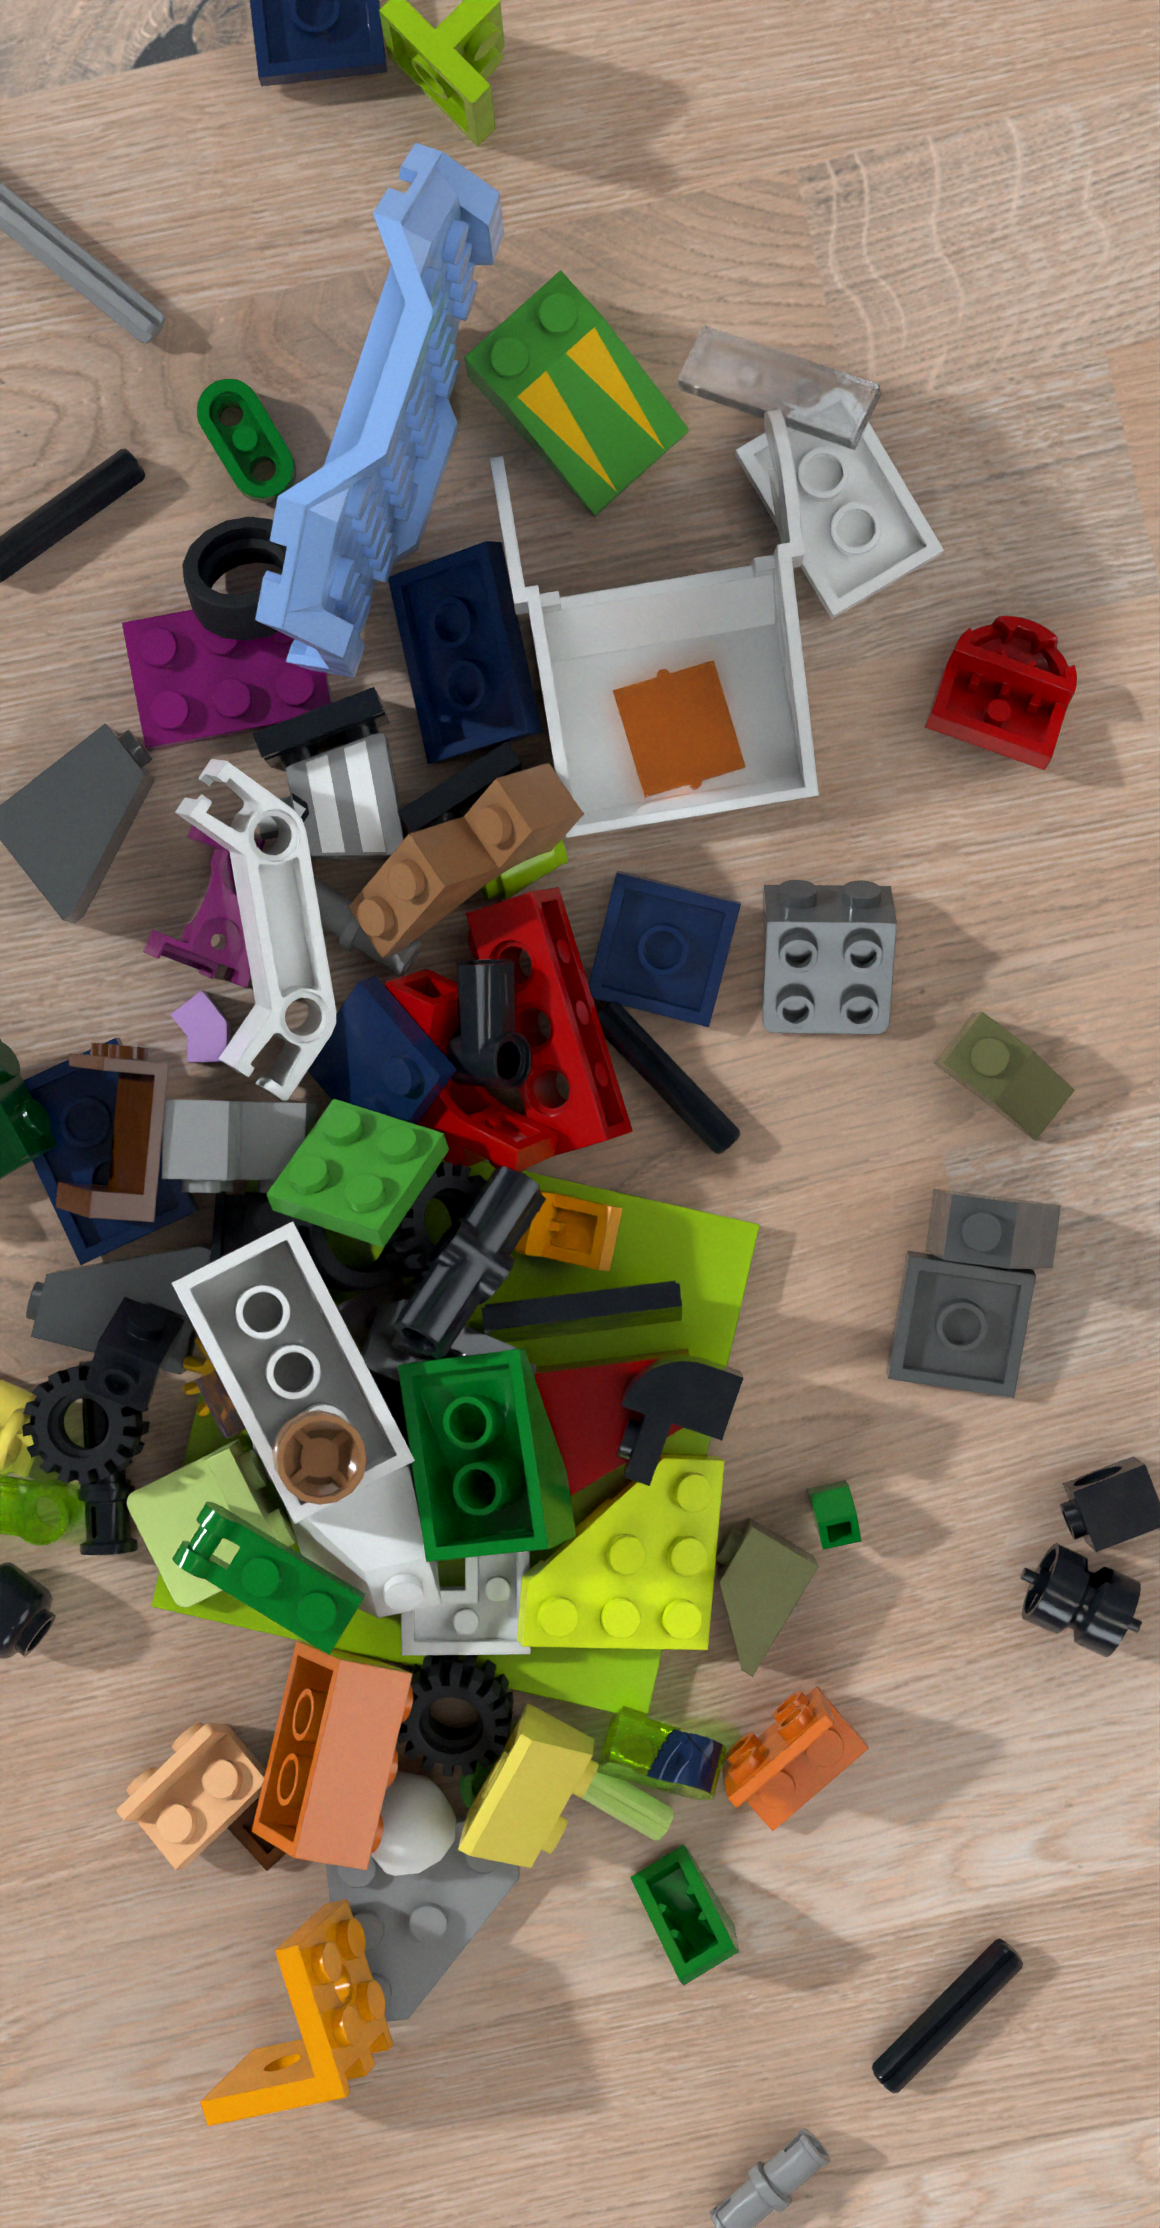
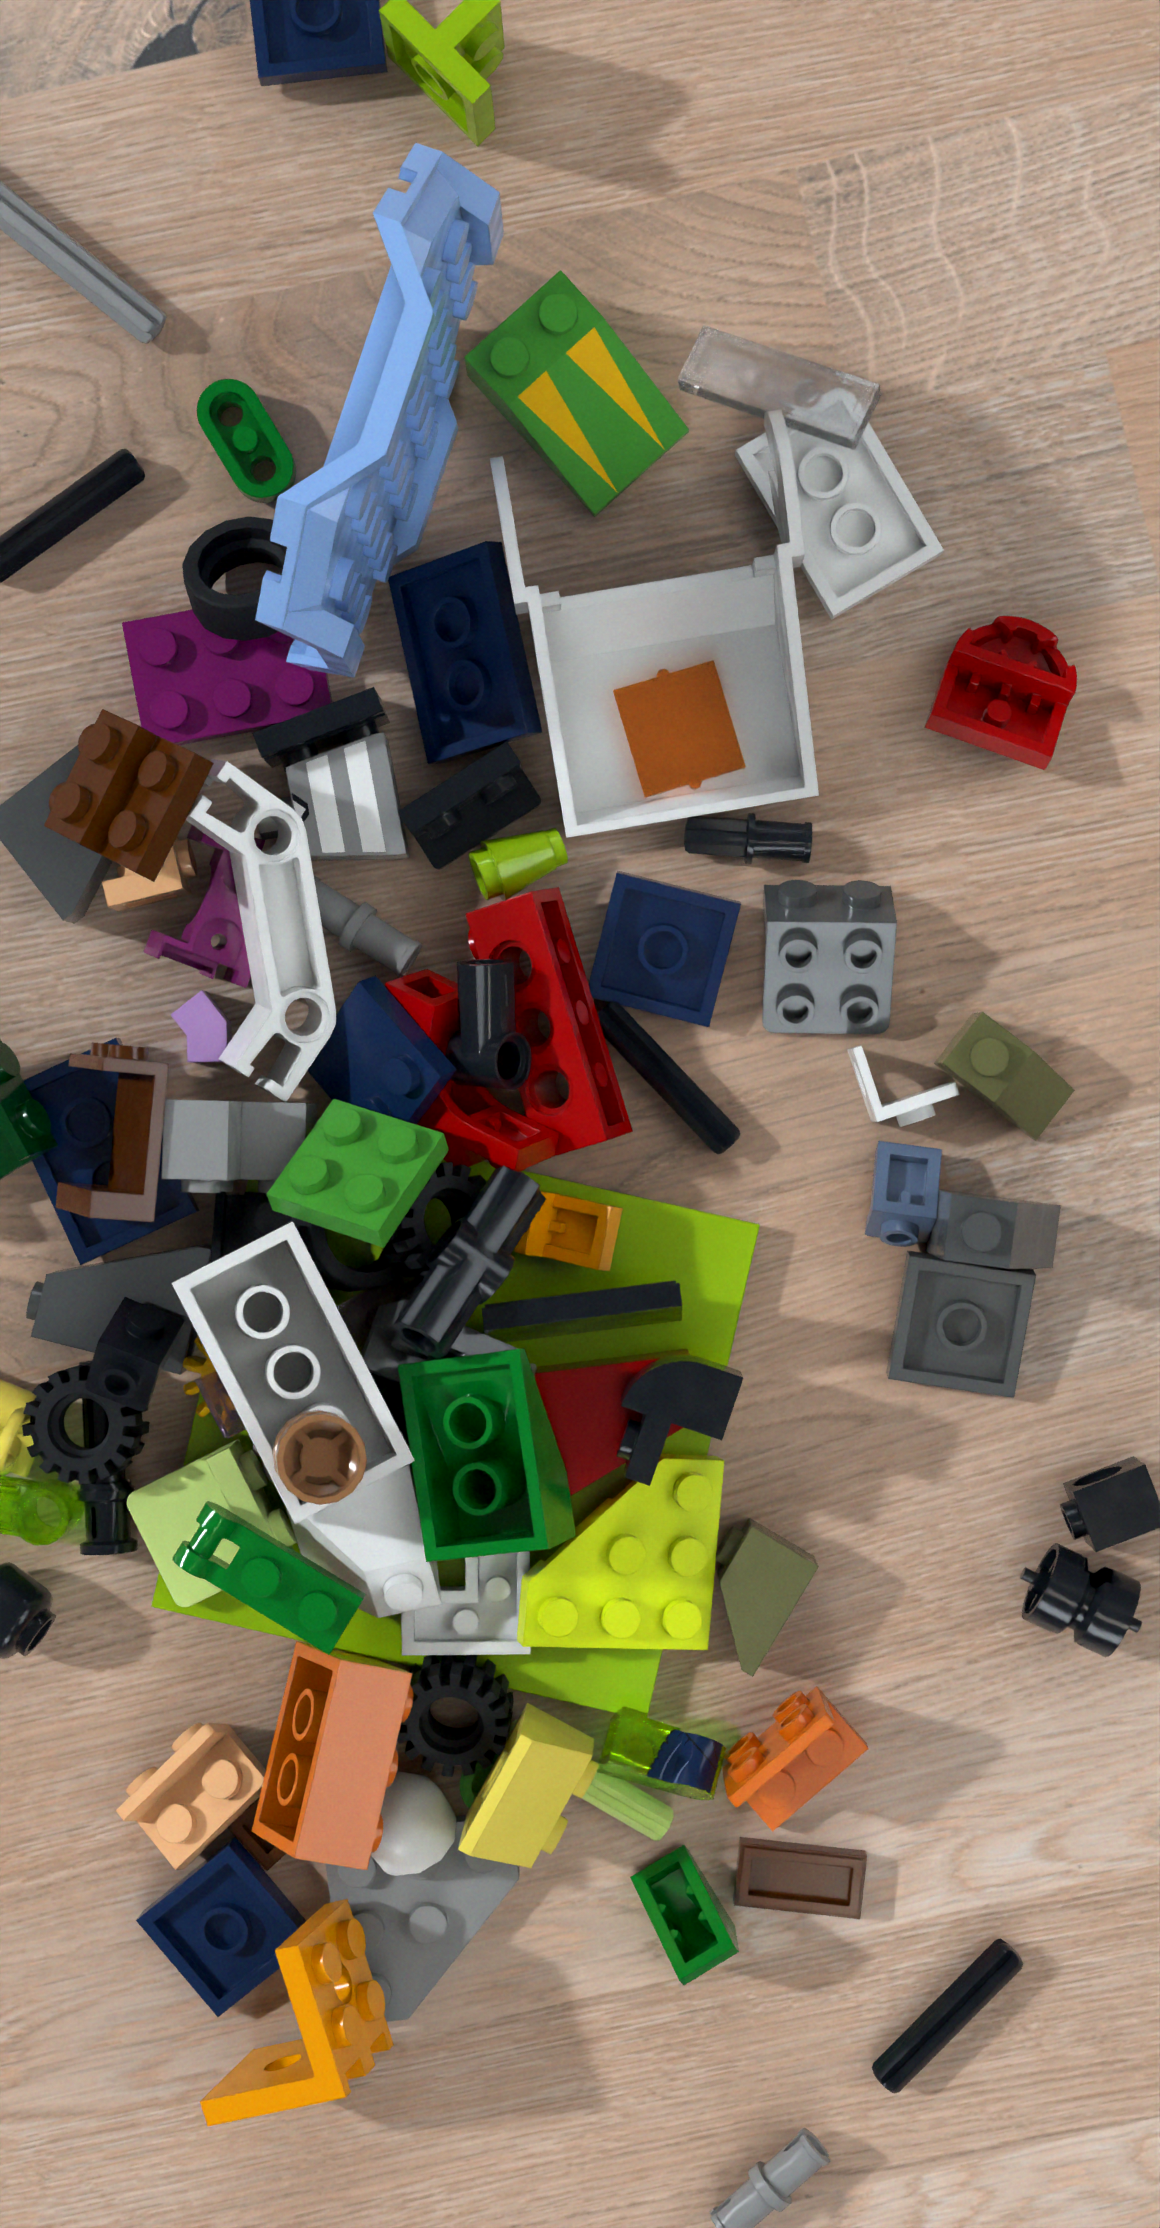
medium nougat arch [348,763,584,959] -> none
green piece [807,1480,862,1550] -> none
none -> reddish brown plate [44,709,214,882]
none -> light nougat bracket [102,836,198,912]
none -> dark blue plate [136,1837,306,2017]
none -> black axle [684,813,812,864]
none -> reddish brown tile [733,1837,867,1919]
none -> white bracket [847,1046,960,1127]
none -> sand blue bracket [865,1141,942,1247]

